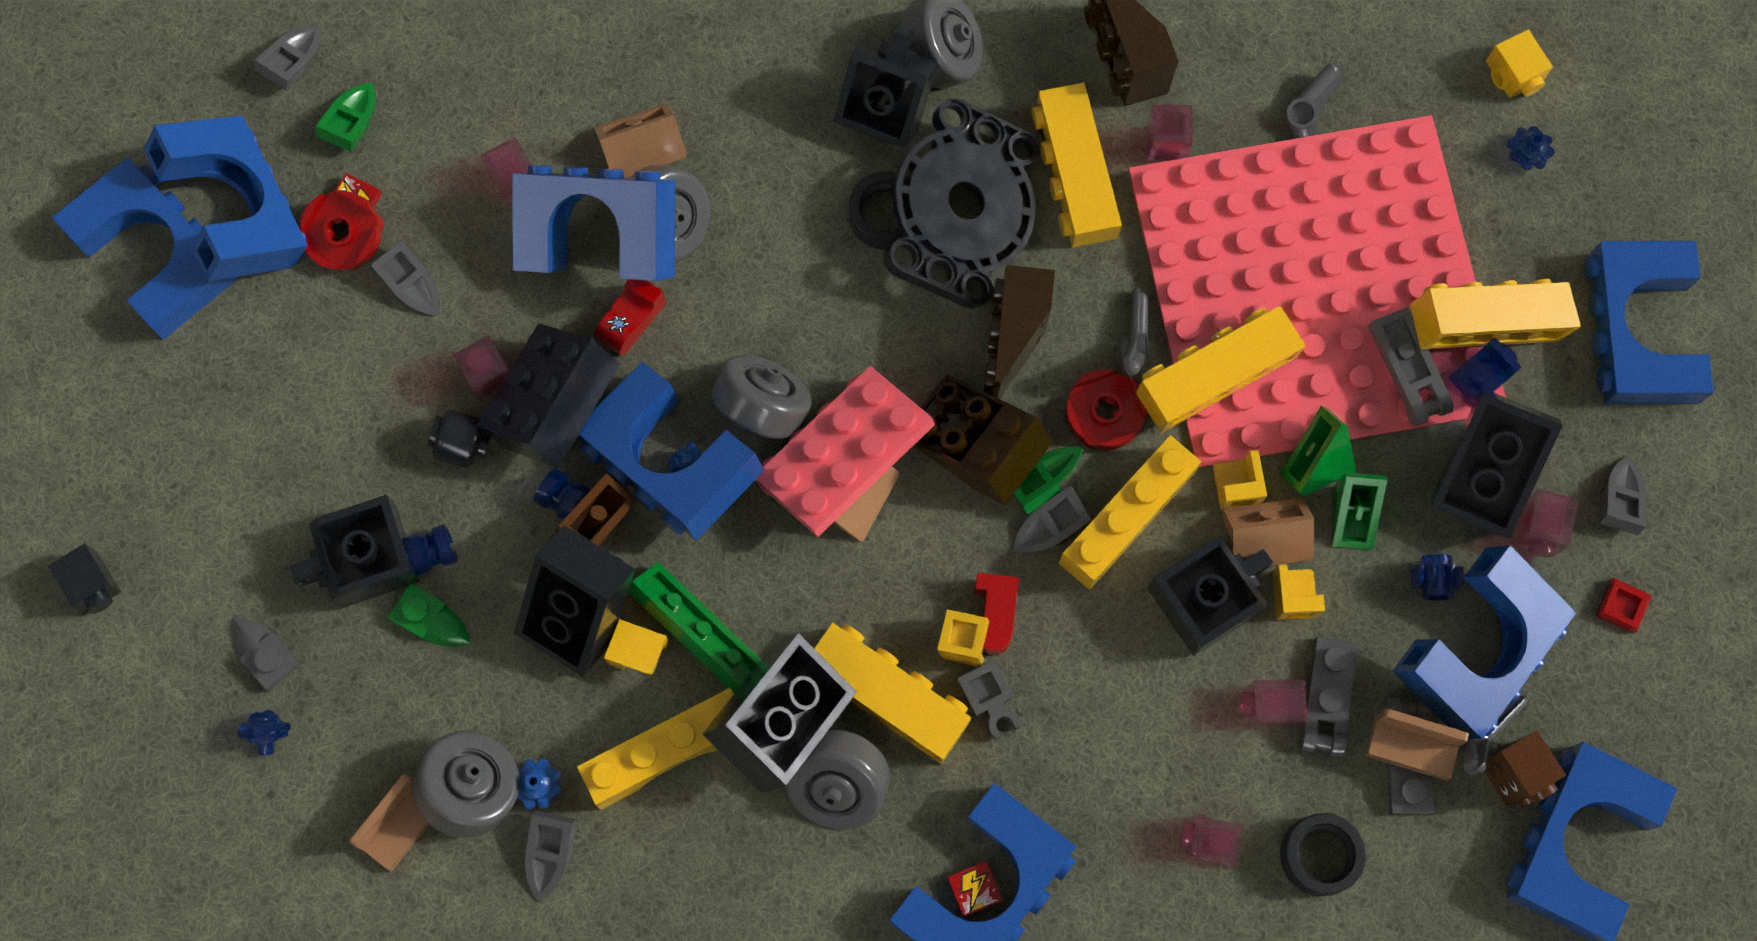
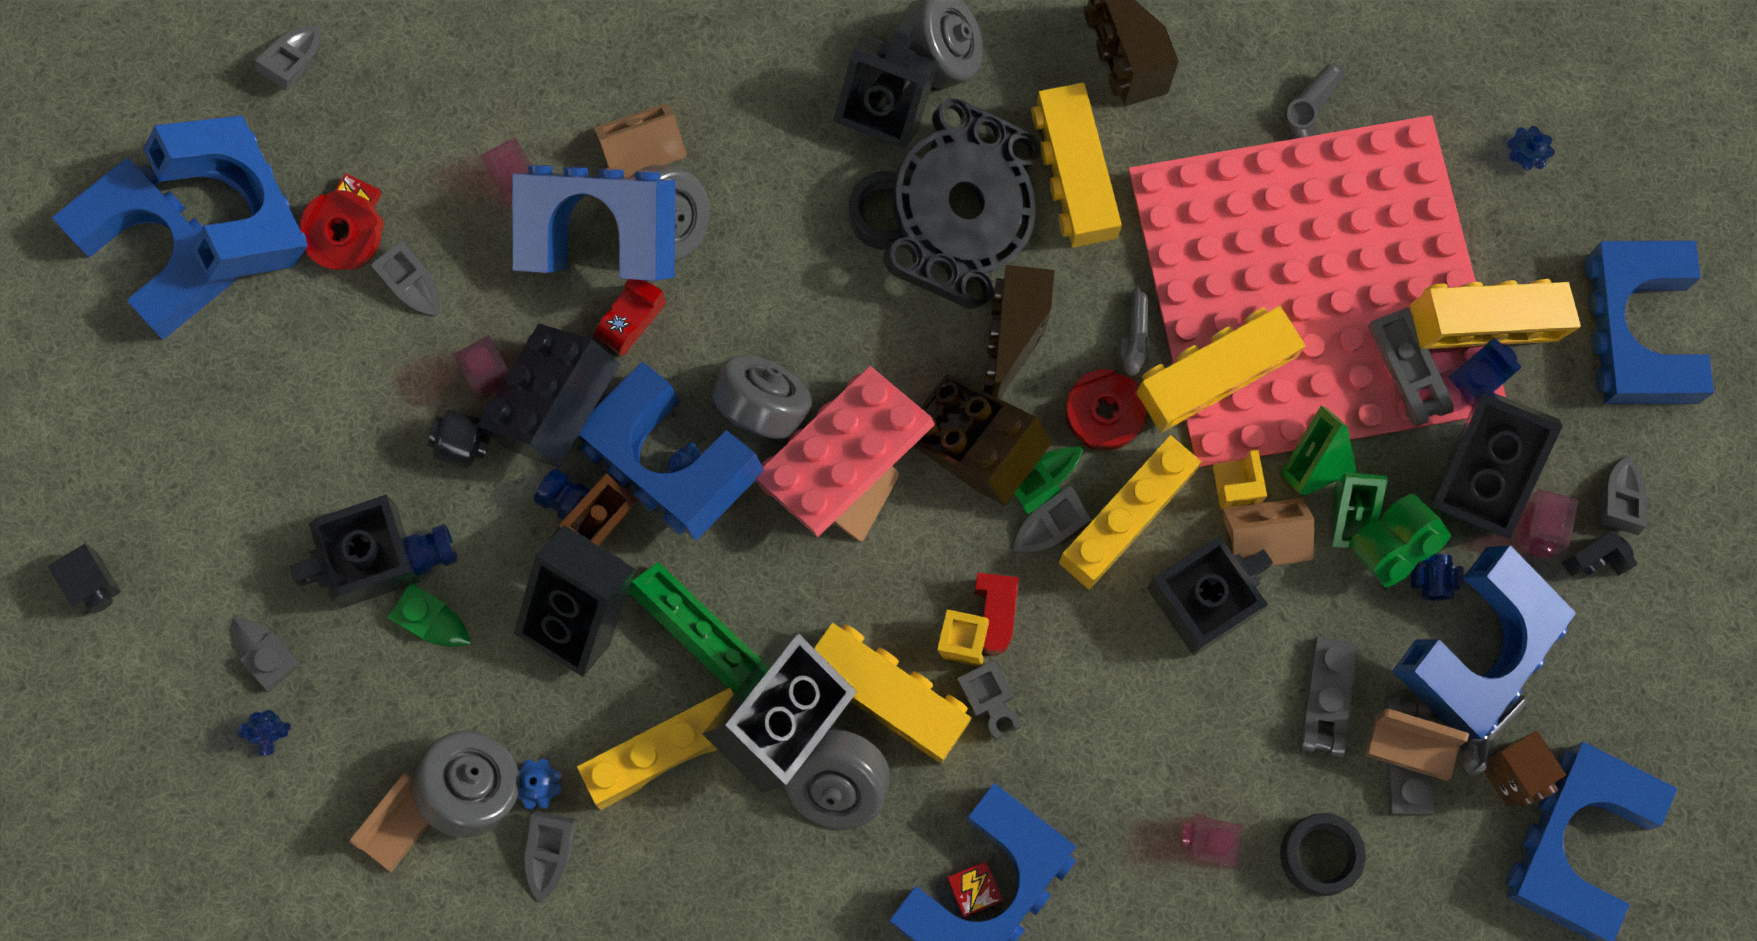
green plate [315,83,376,152] -> none
yellow panel [604,619,669,675] -> none
clear pink brick [1146,105,1193,161] -> none
clear pink brick [1241,680,1307,727] -> none
yellow panel [1272,564,1325,620] -> none
yellow brick [1486,29,1553,98] -> none
red tile [1595,578,1652,634] -> none
none -> green brick [1349,494,1451,588]
none -> black bracket [1562,530,1637,576]

